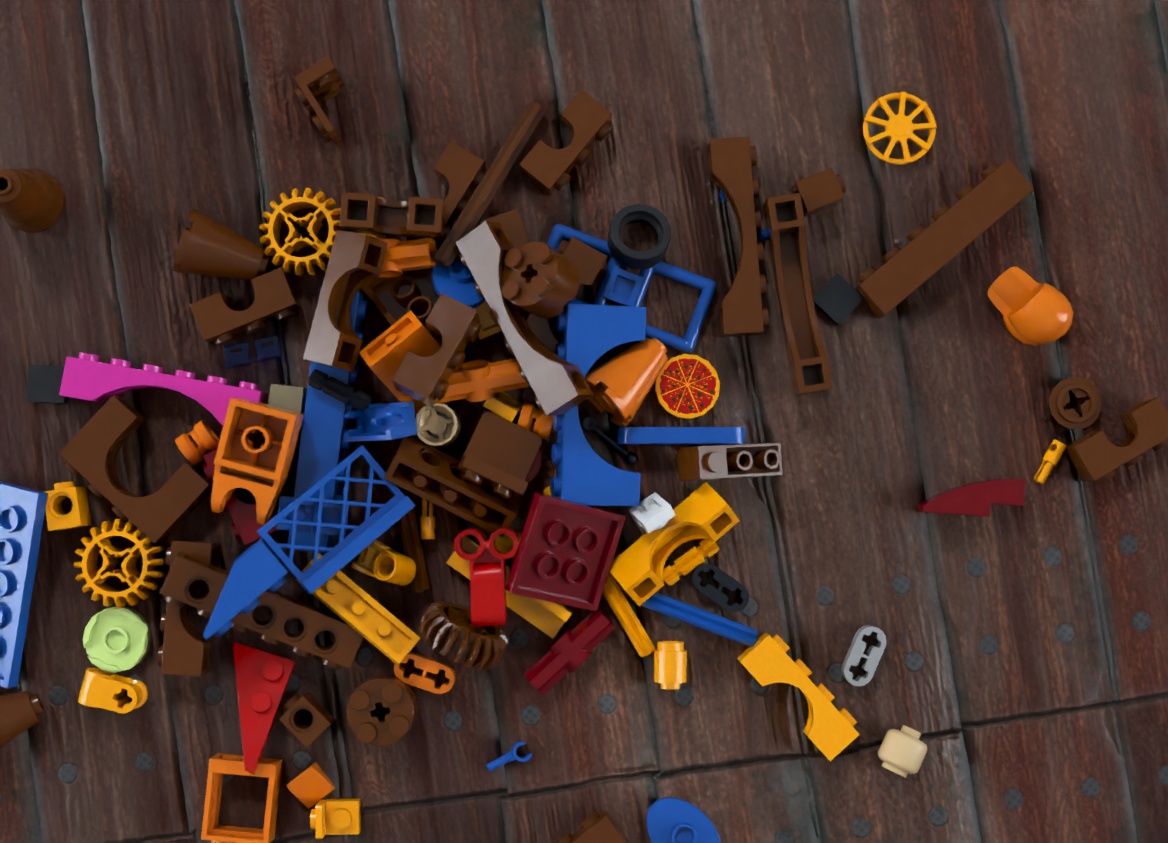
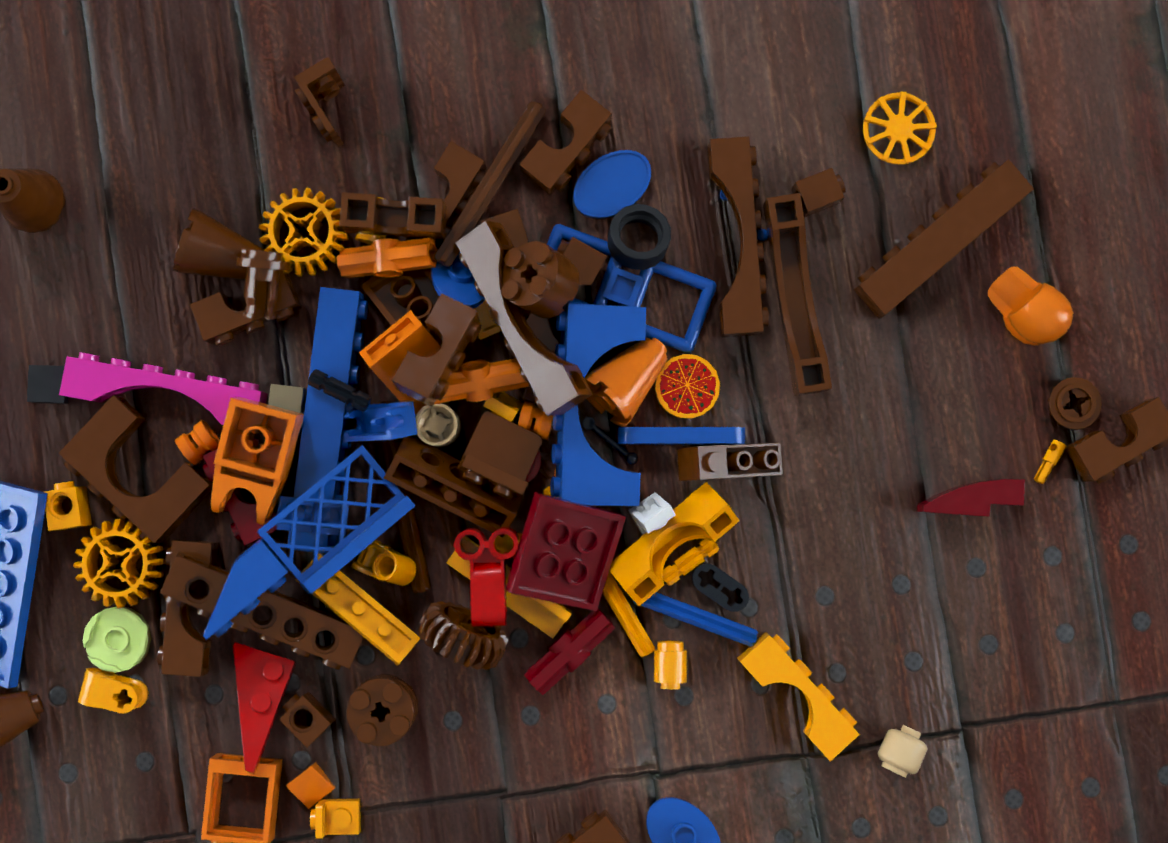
clear blue piece [223,336,282,369] -> none
reddish brown arch [303,230,388,372] -> none
orange beam [394,652,456,694] -> none
light orange pin [420,498,435,539] -> none
blue hand [487,740,532,771] -> none
black piece [813,273,864,326] -> none
light grey beam [841,625,887,687] -> none
none -> reddish brown piece [236,249,291,320]
none -> blue piece [573,150,651,219]

